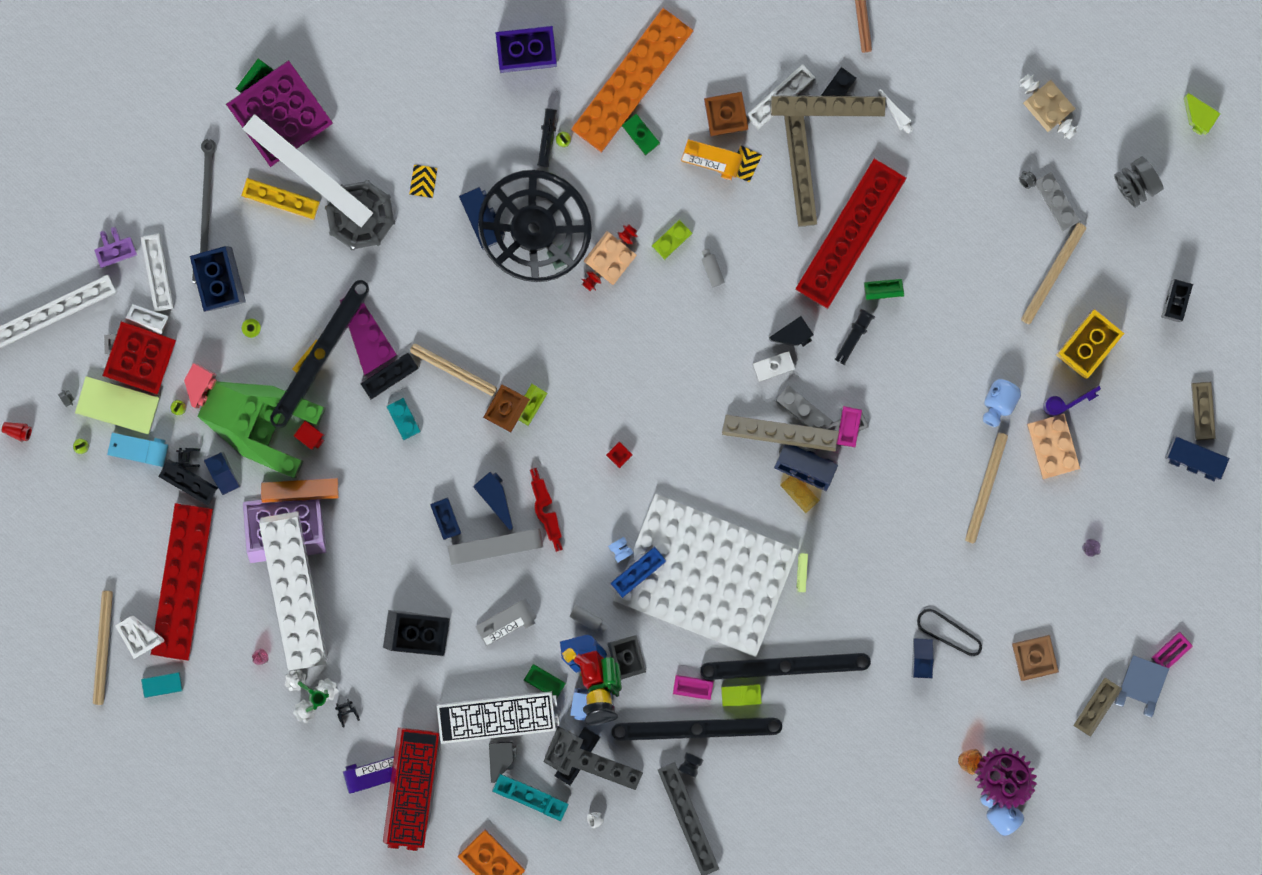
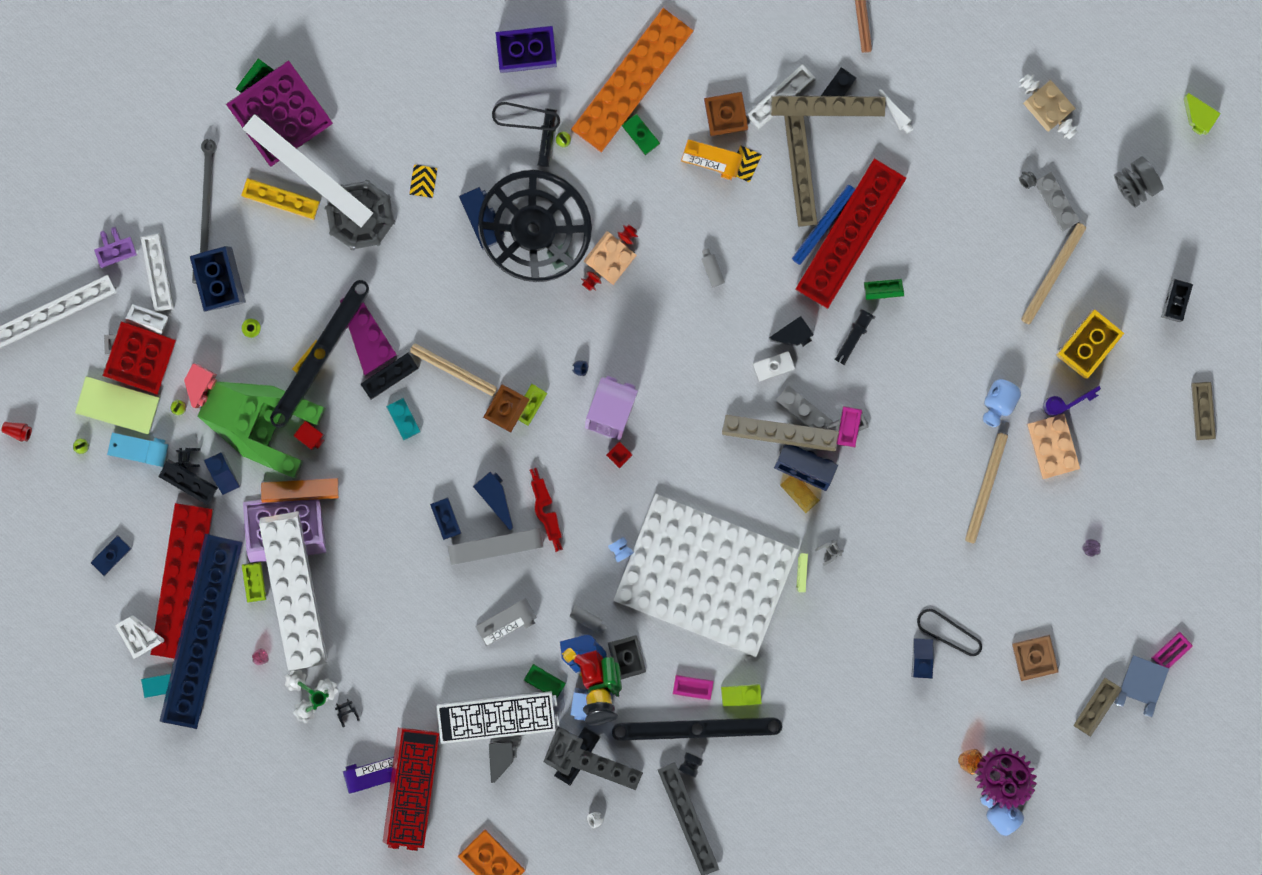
dark grey plate [58,389,75,407] -> none
tan axle [93,591,113,705] -> none
black slope [383,610,450,656] -> none
teal slope [492,774,569,822] -> none
blue tile [610,546,666,598] -> none
lime plate [652,219,693,260] -> none
black beam [700,653,871,680] -> none
dark blue brick [1165,436,1230,482] -> none
none -> dark blue plate [90,535,132,576]
none -> dark blue plate [159,534,243,729]
none -> lime plate [242,562,266,603]
none -> black piece [492,102,560,131]
none -> dark blue hinge [572,361,588,376]
none -> lavender brick [585,376,638,441]
none -> blue axle [792,185,855,265]
none -> light grey piece [815,539,844,566]

